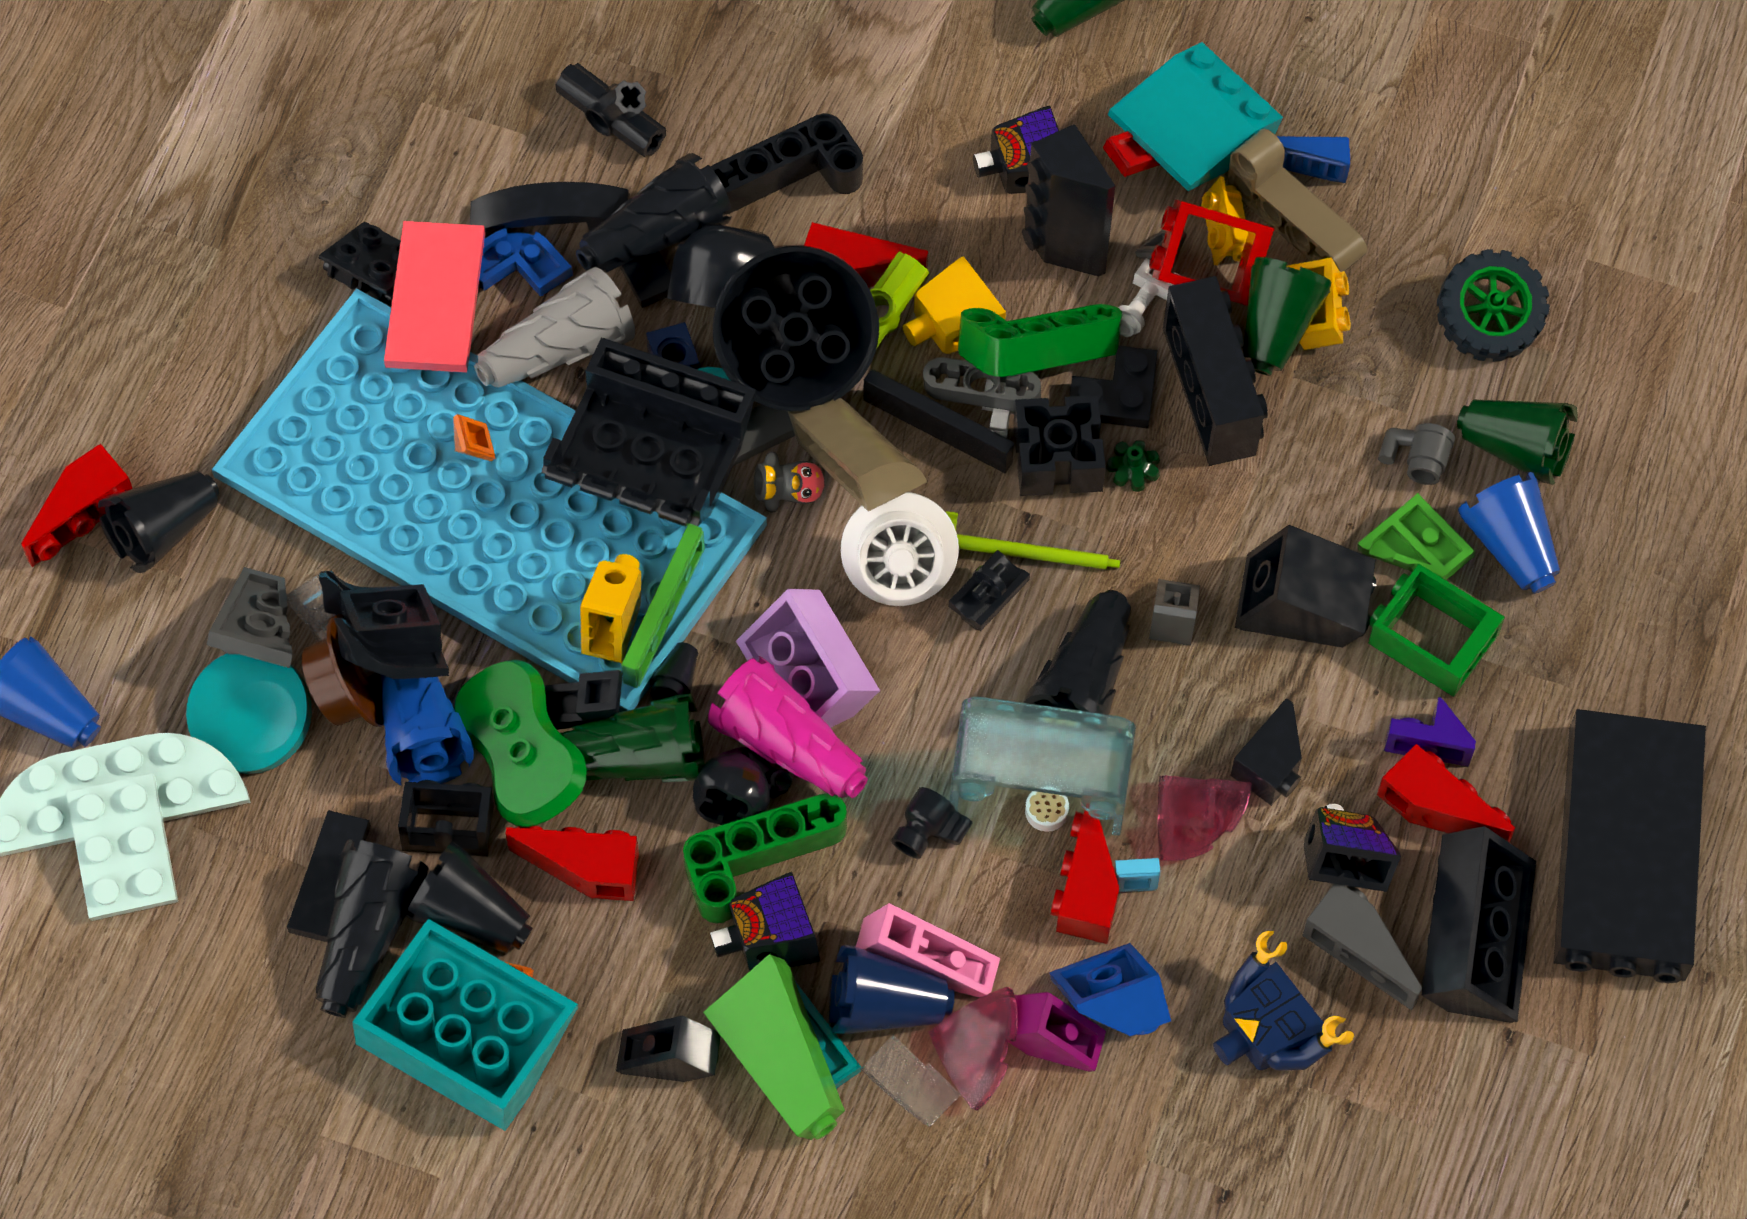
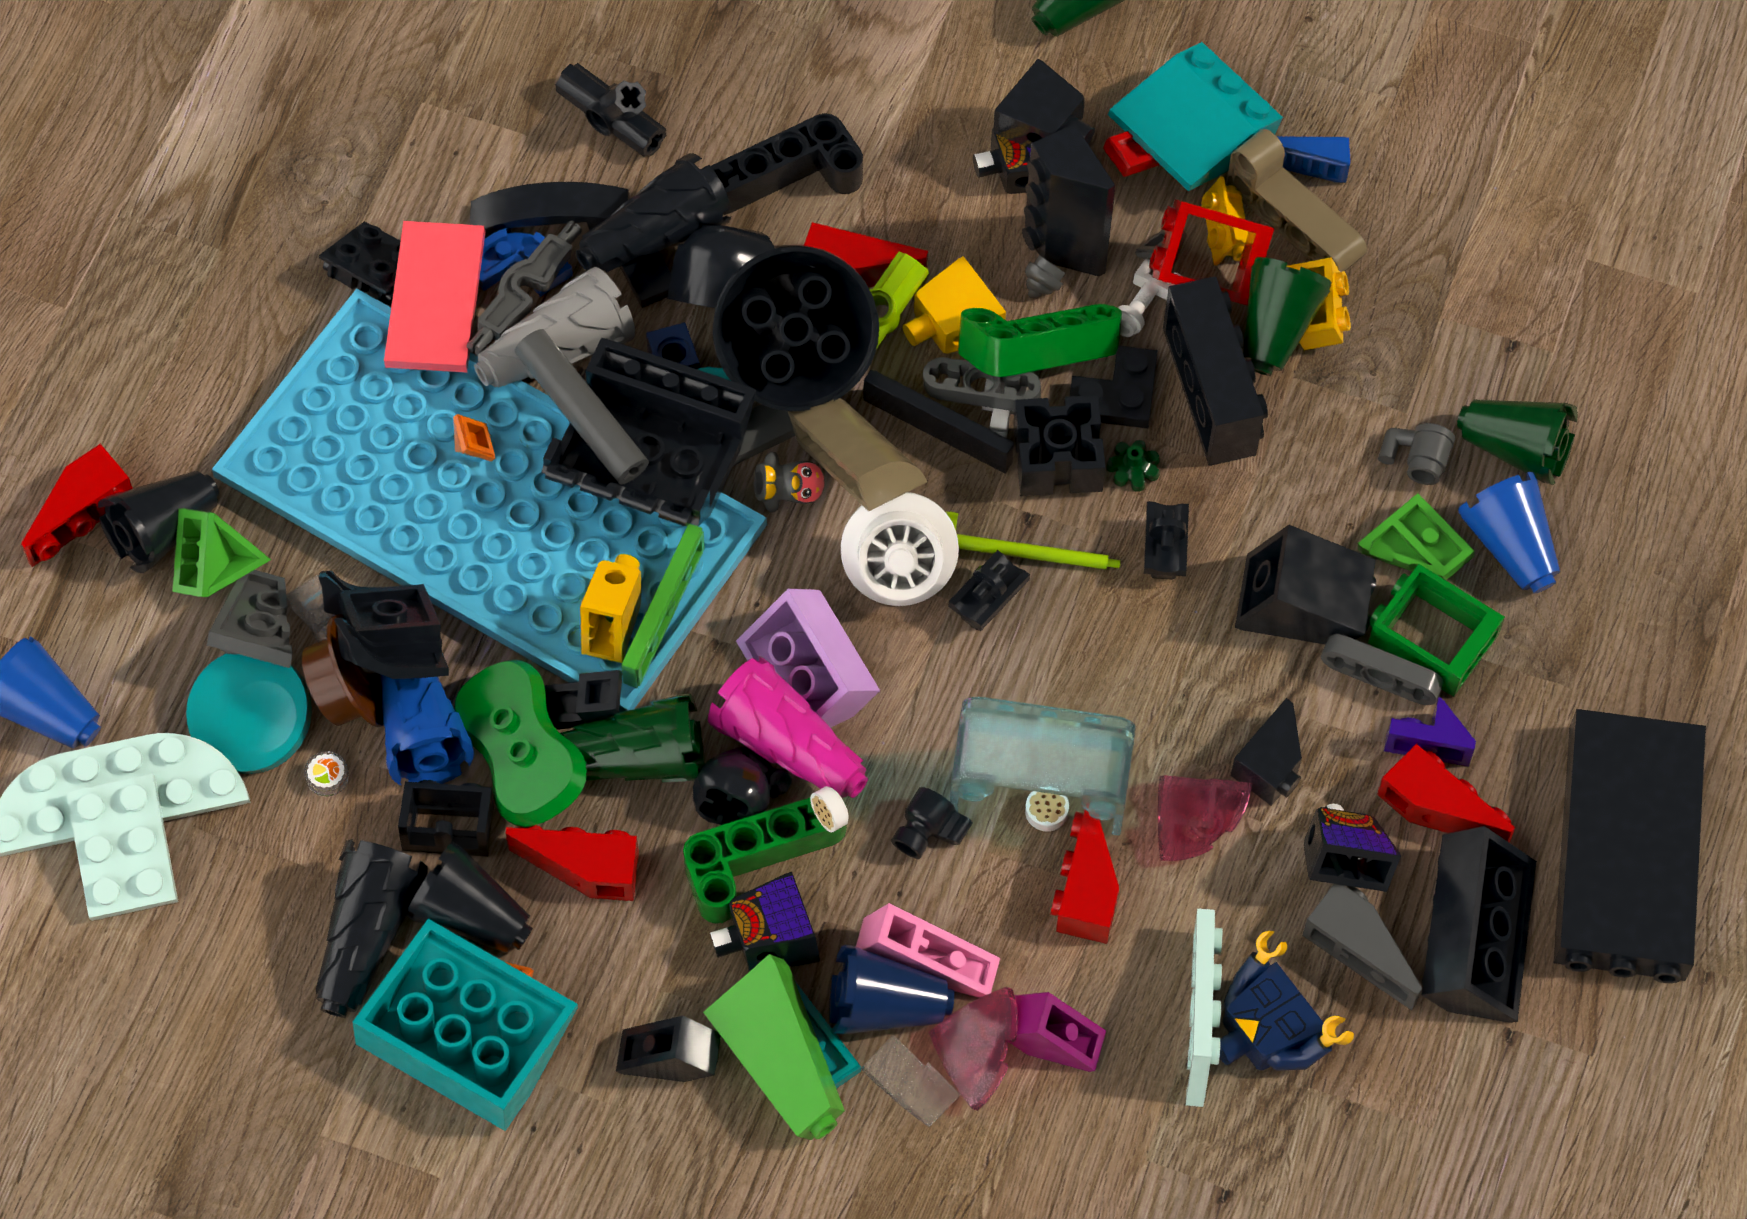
black tile [287,810,371,942] -> none
black cone [650,642,699,700] -> none
black cone [1021,590,1131,749] -> none
blue slope [1049,943,1171,1036] -> none
medium azure tile [1114,858,1160,892] -> none
dark grey slope [1149,579,1200,646] -> none
black wheel [1437,249,1550,362] -> none
none -> bright green slope [172,508,271,597]
none -> tile [304,751,349,797]
none -> dark grey piece [466,221,582,356]
none -> dark grey piece [515,329,649,485]
none -> white tile [810,786,849,832]
none -> black torso [993,59,1095,148]
none -> dark grey plate [1025,255,1066,298]
none -> black hips [1144,501,1189,580]
none -> light aqua wing [1186,909,1223,1107]
none -> dark grey beam [1321,634,1444,705]

